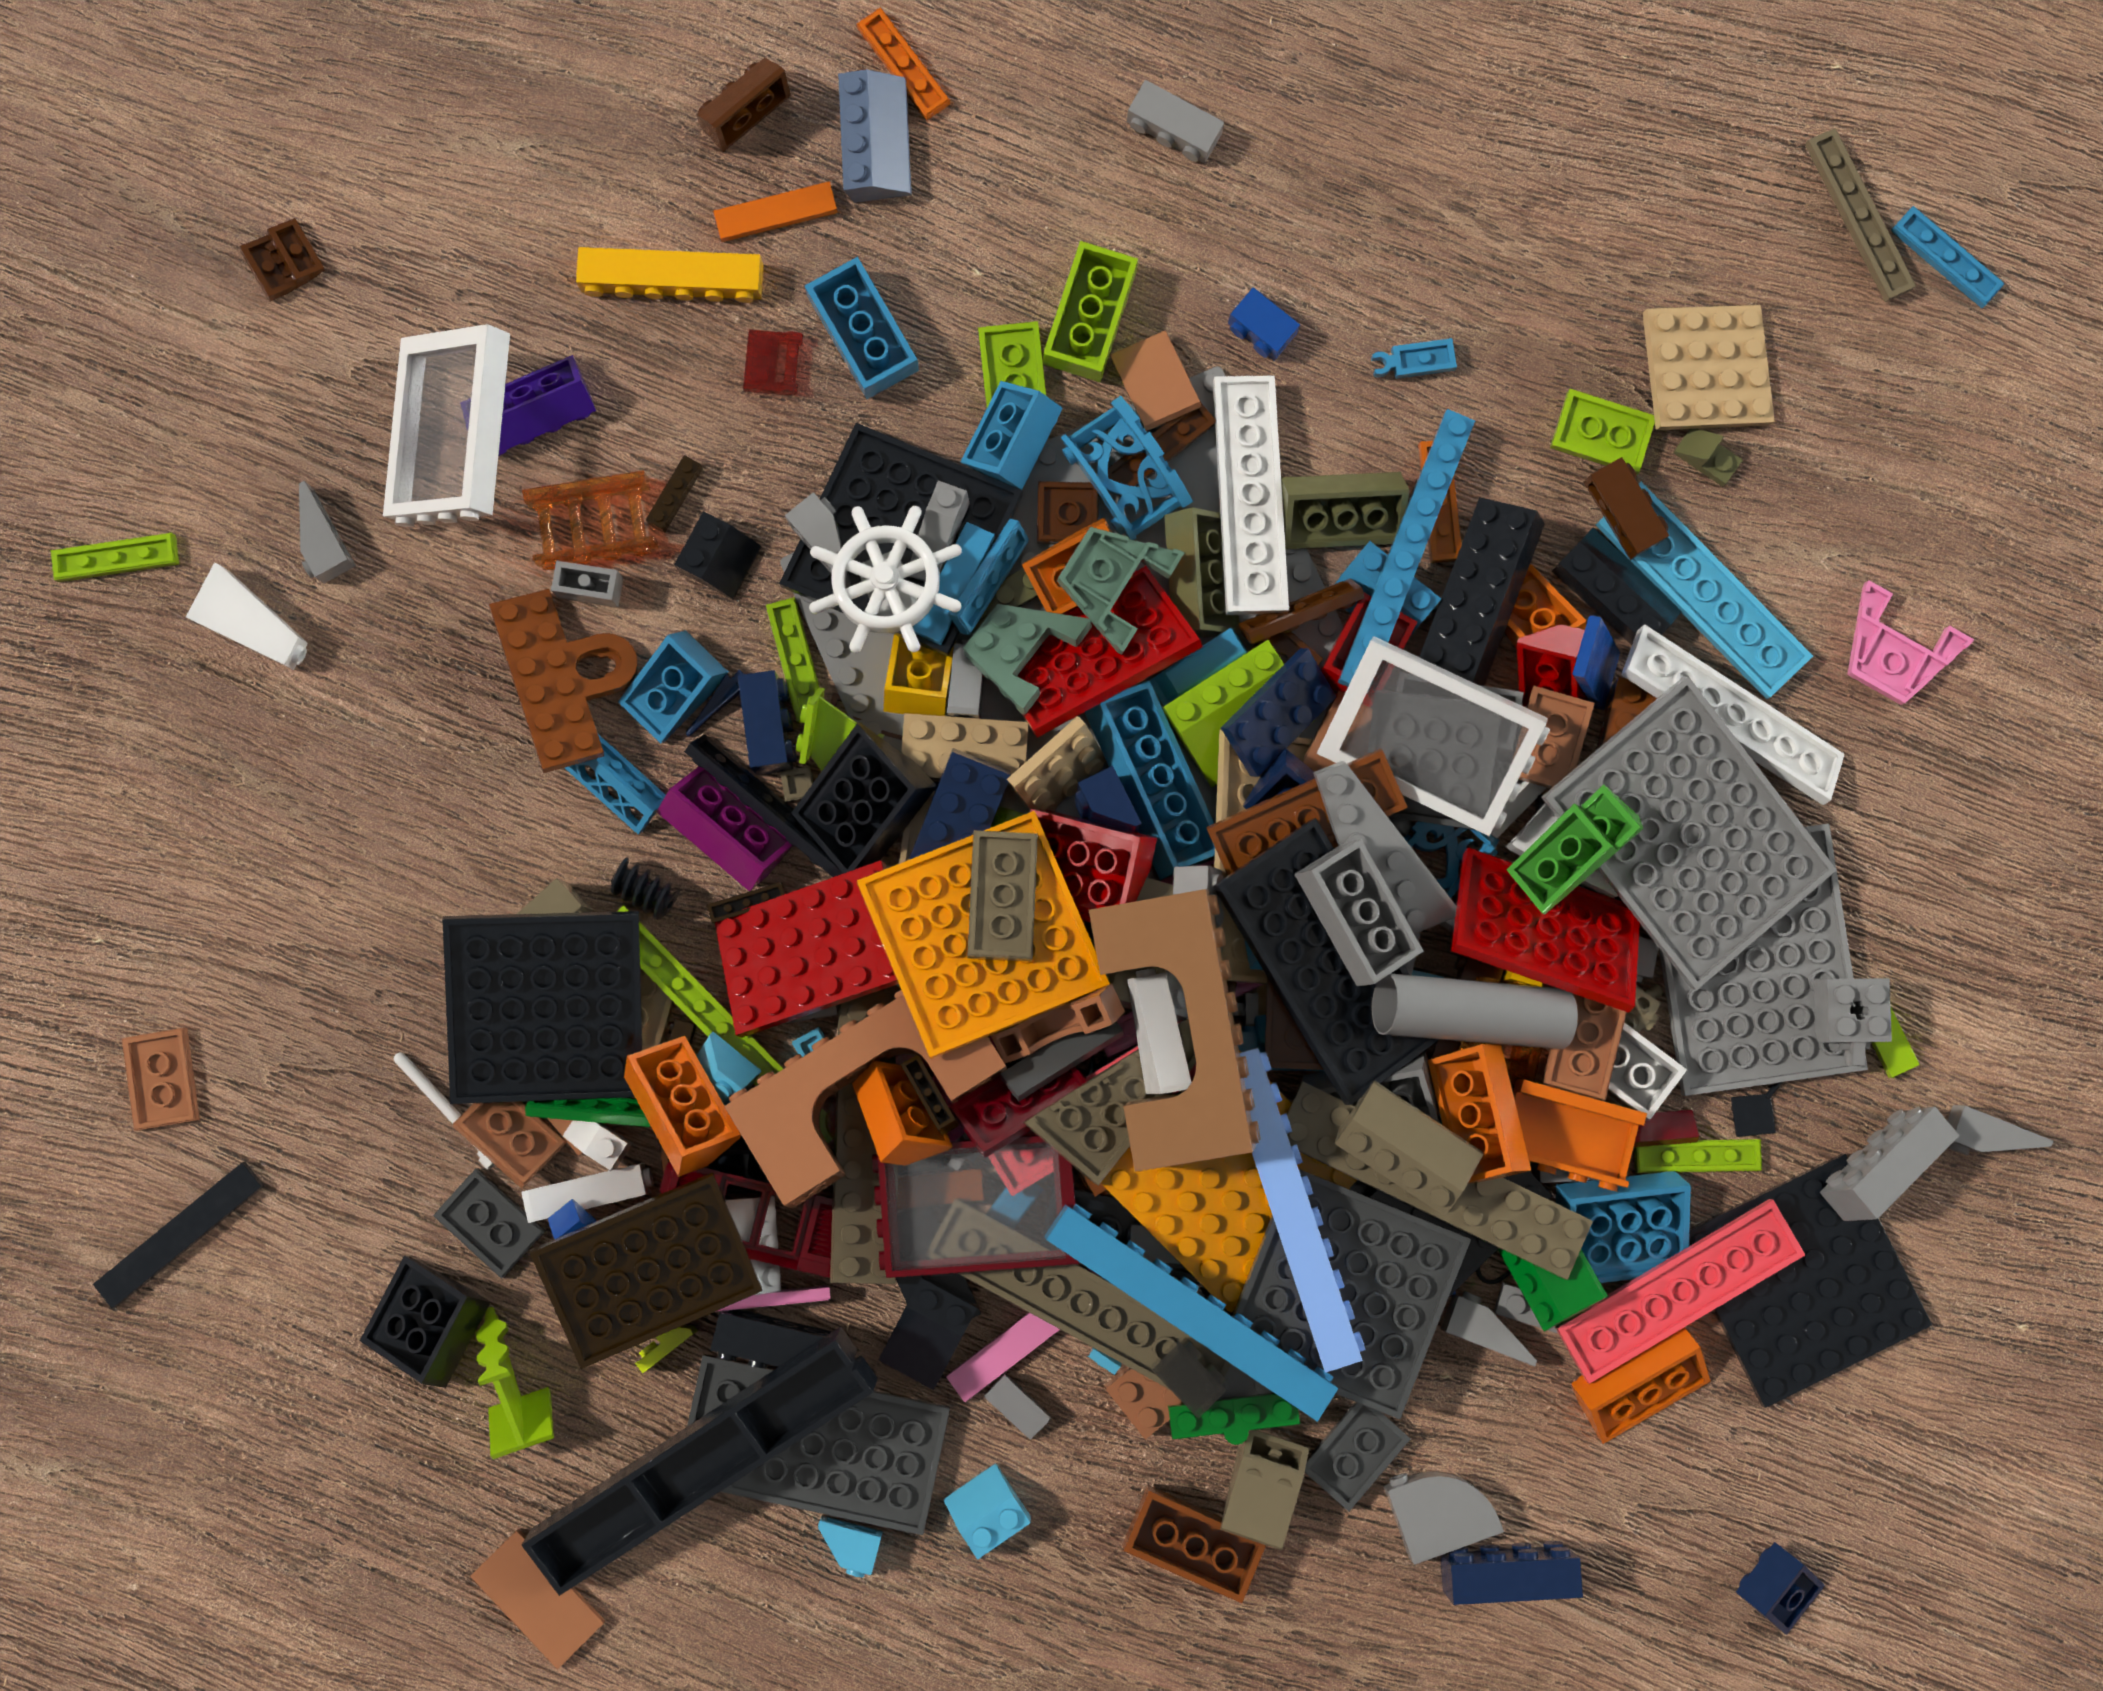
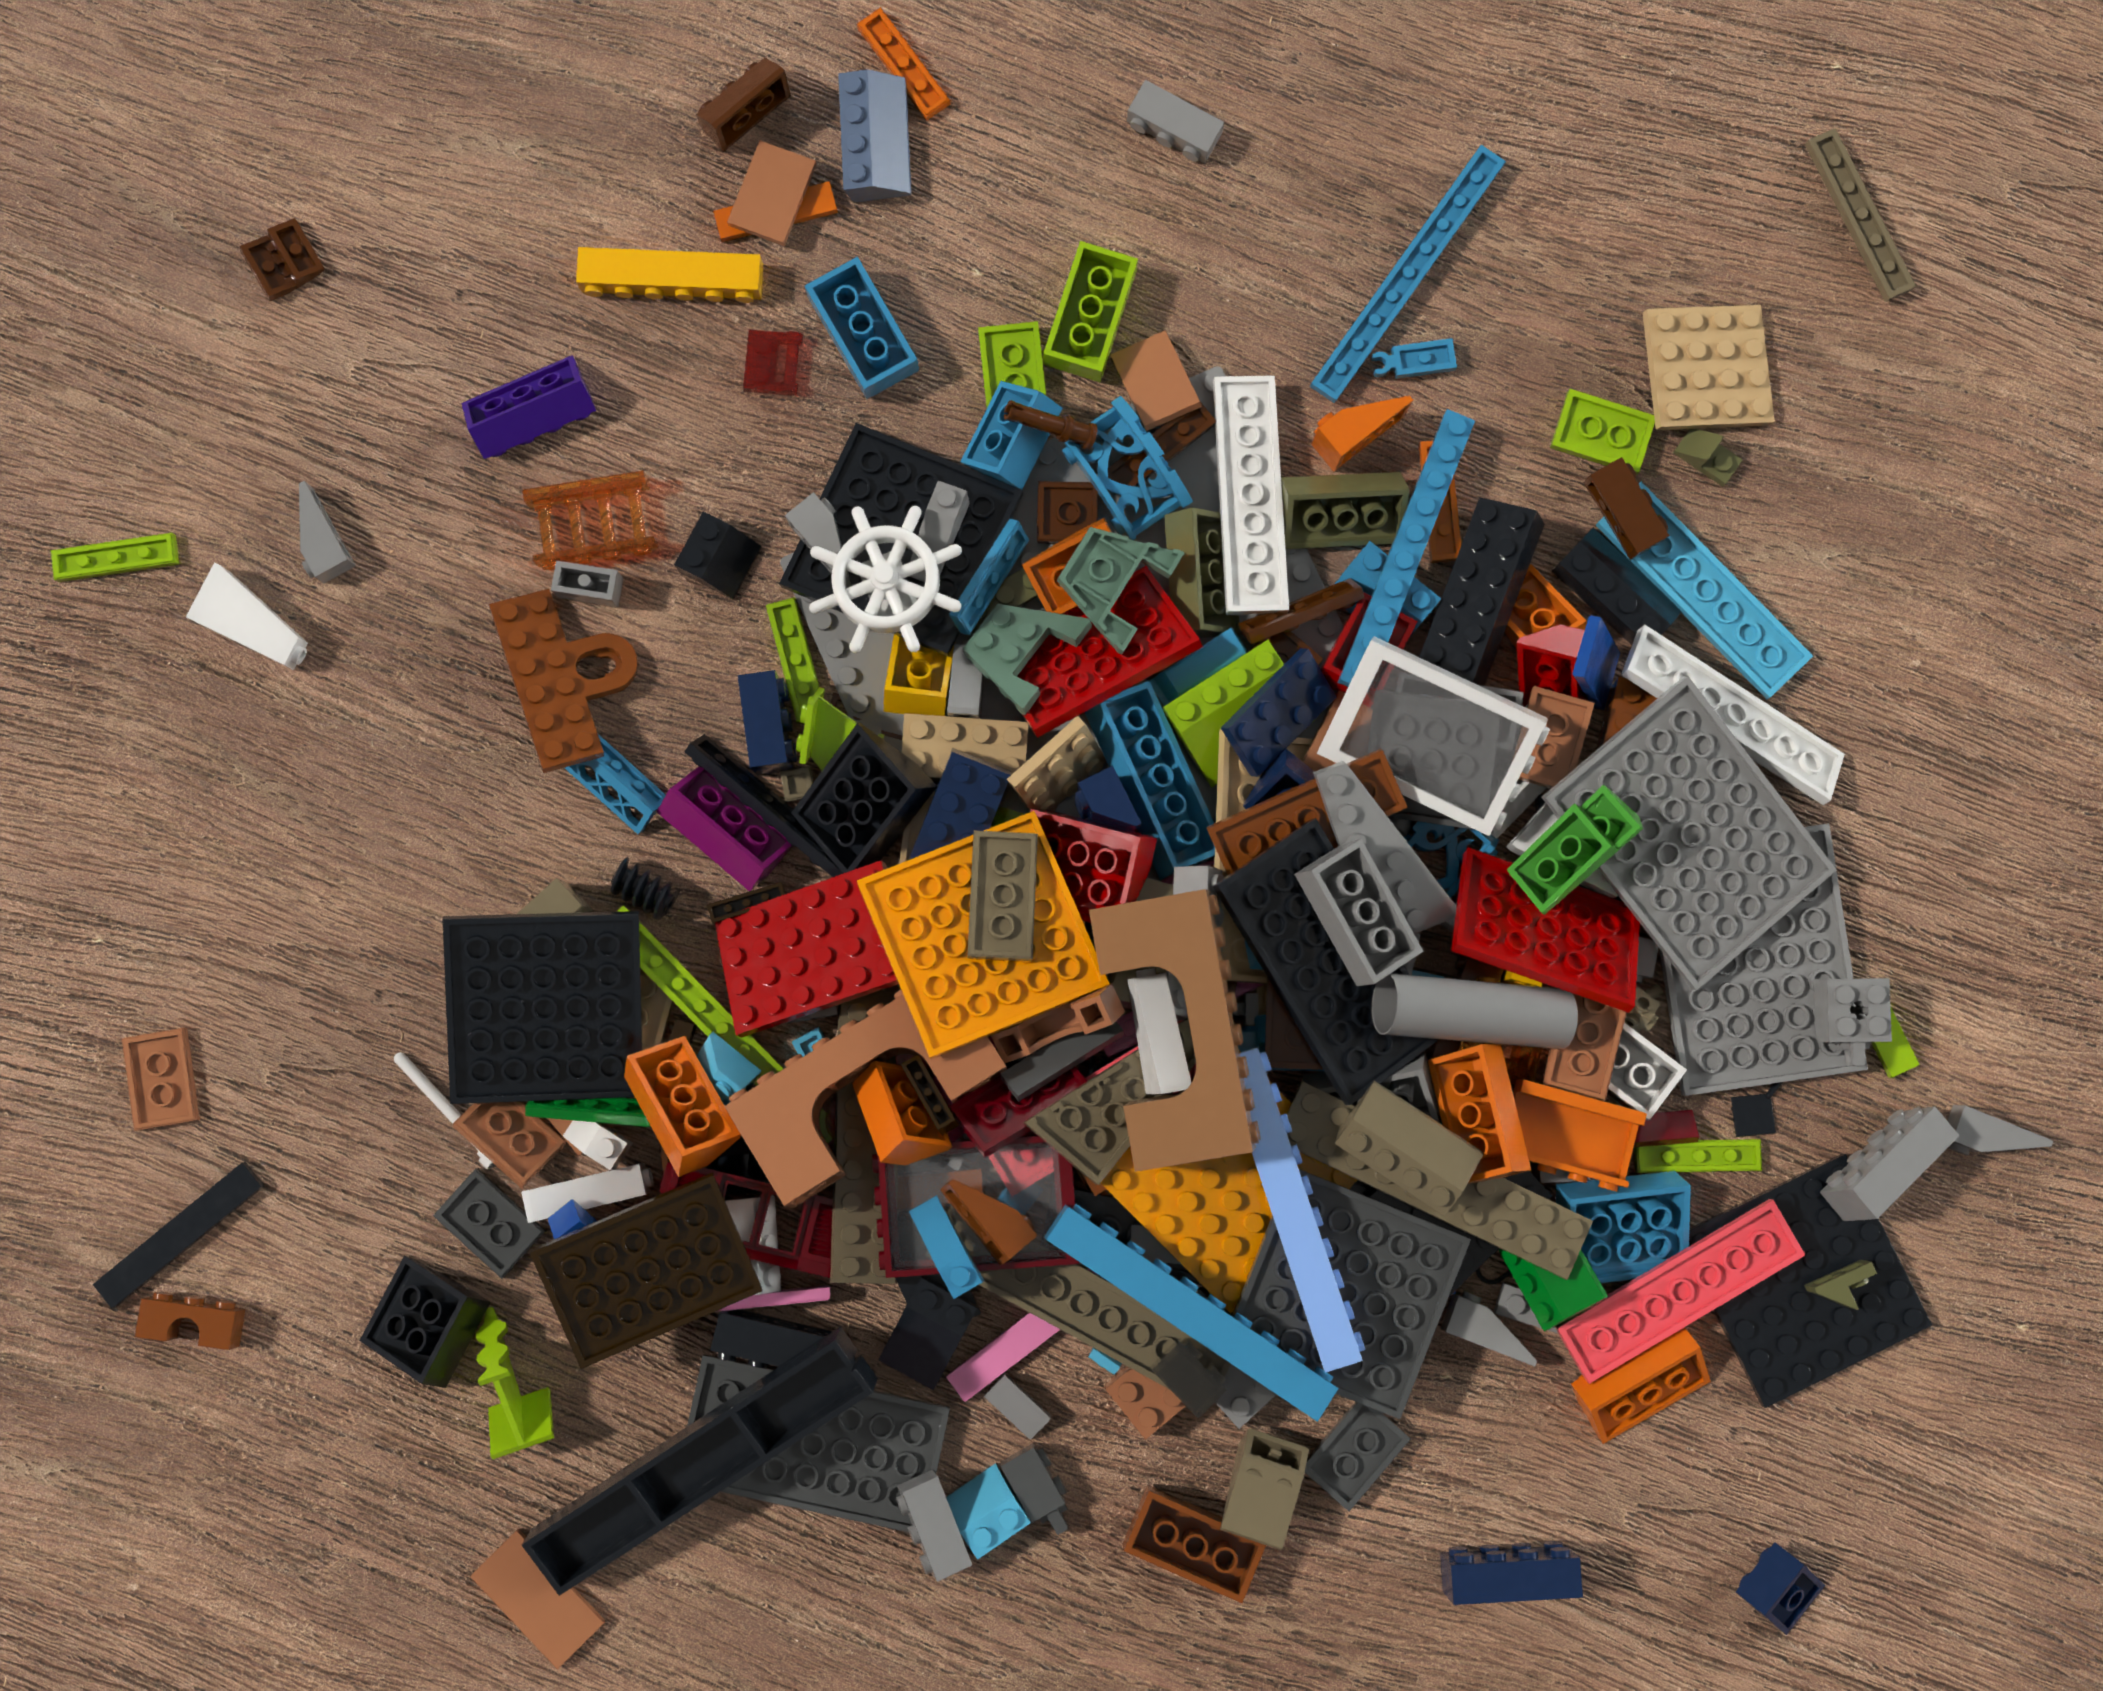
window [383,324,510,527] -> none
dark azure slope [618,630,729,744] -> none
neon yellow slope [635,1324,698,1374] -> none
dark brown piece [646,455,703,533] -> none
dark blue piece [686,669,745,737] -> none
medium azure slope [818,1515,883,1578] -> none
dark azure tile [913,522,995,645] -> none
green hinge [1168,1392,1300,1445] -> none
blue brick [1228,287,1300,361] -> none
light grey brick [1383,1471,1504,1565] -> none
bright pink wing [1847,580,1974,705] -> none
dark azure tile [1890,206,2005,309] -> none
none -> dark orange arch [135,1292,246,1350]
none -> nougat tile [727,140,817,246]
none -> light grey brick [896,1470,972,1582]
none -> dark azure slope [909,1195,984,1299]
none -> dark orange slope [940,1179,1038,1266]
none -> dark grey hinge [1000,1443,1069,1535]
none -> reddish brown pin [1004,400,1097,450]
none -> dark azure plate [1310,145,1506,404]
none -> orange slope [1311,395,1413,472]
none -> olive slope [1804,1260,1877,1310]

